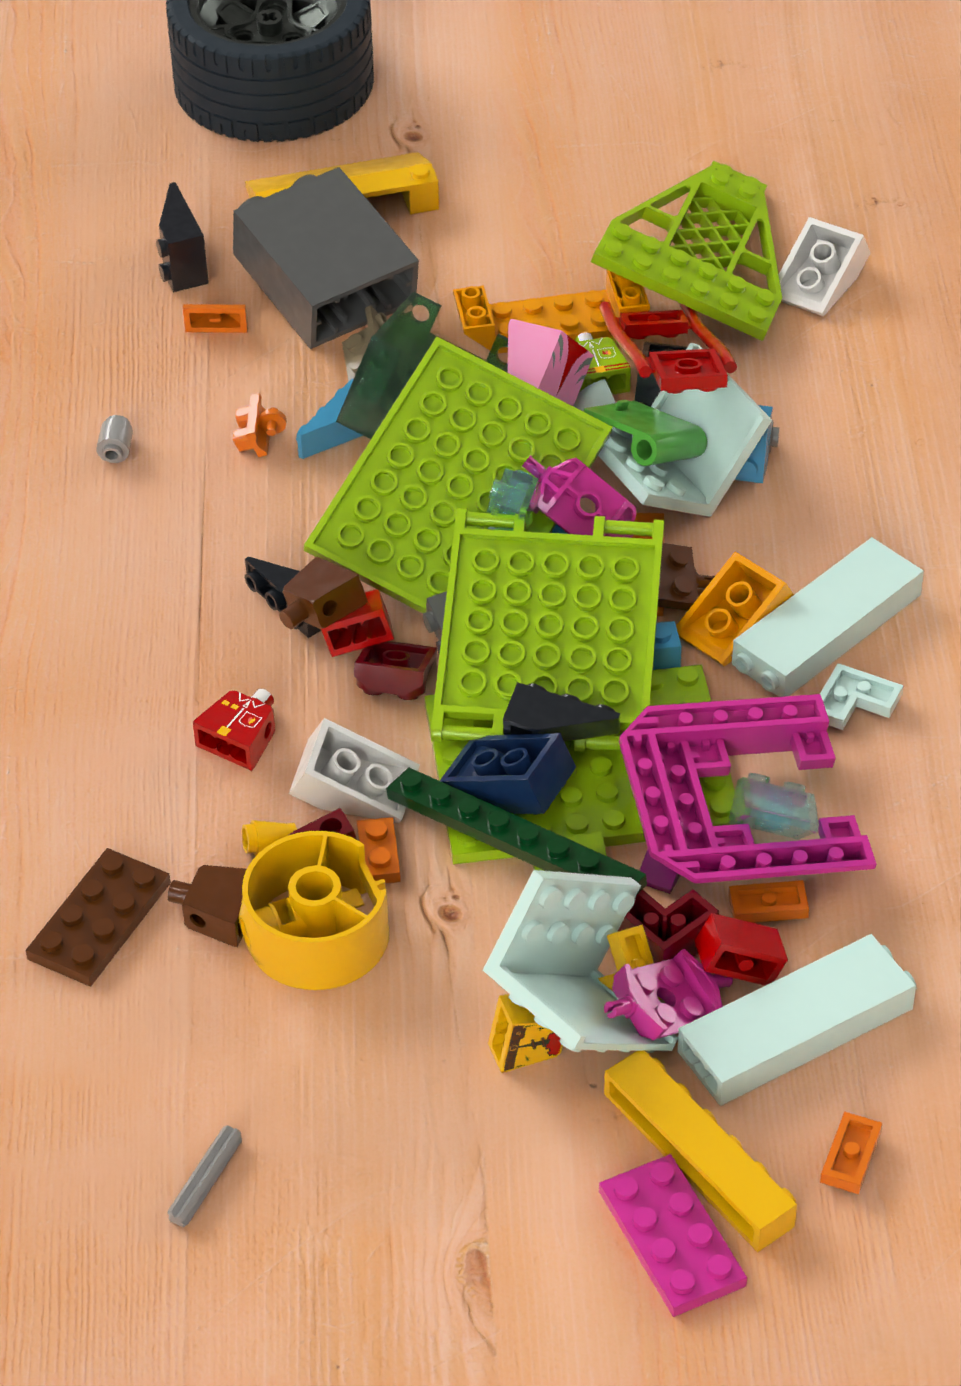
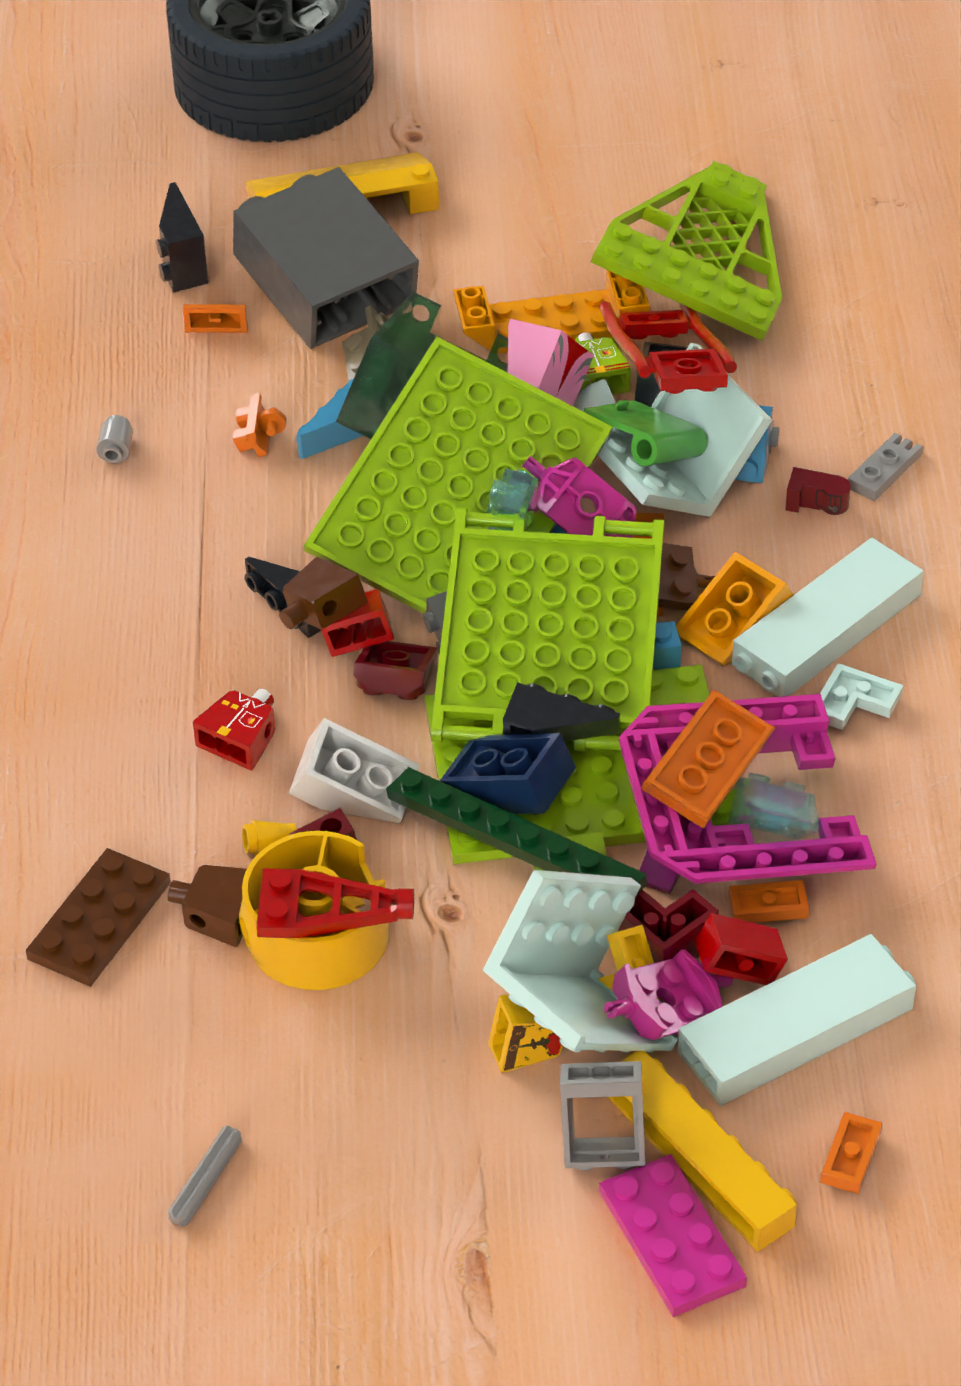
orange plate [357,817,401,884] -> none
white slope [779,217,871,316] -> none
none -> red plate [256,868,415,938]
none -> light grey window [560,1061,645,1170]
none -> orange plate [641,689,775,829]
none -> dark red leg [785,467,851,515]
none -> light grey hinge [848,433,924,501]

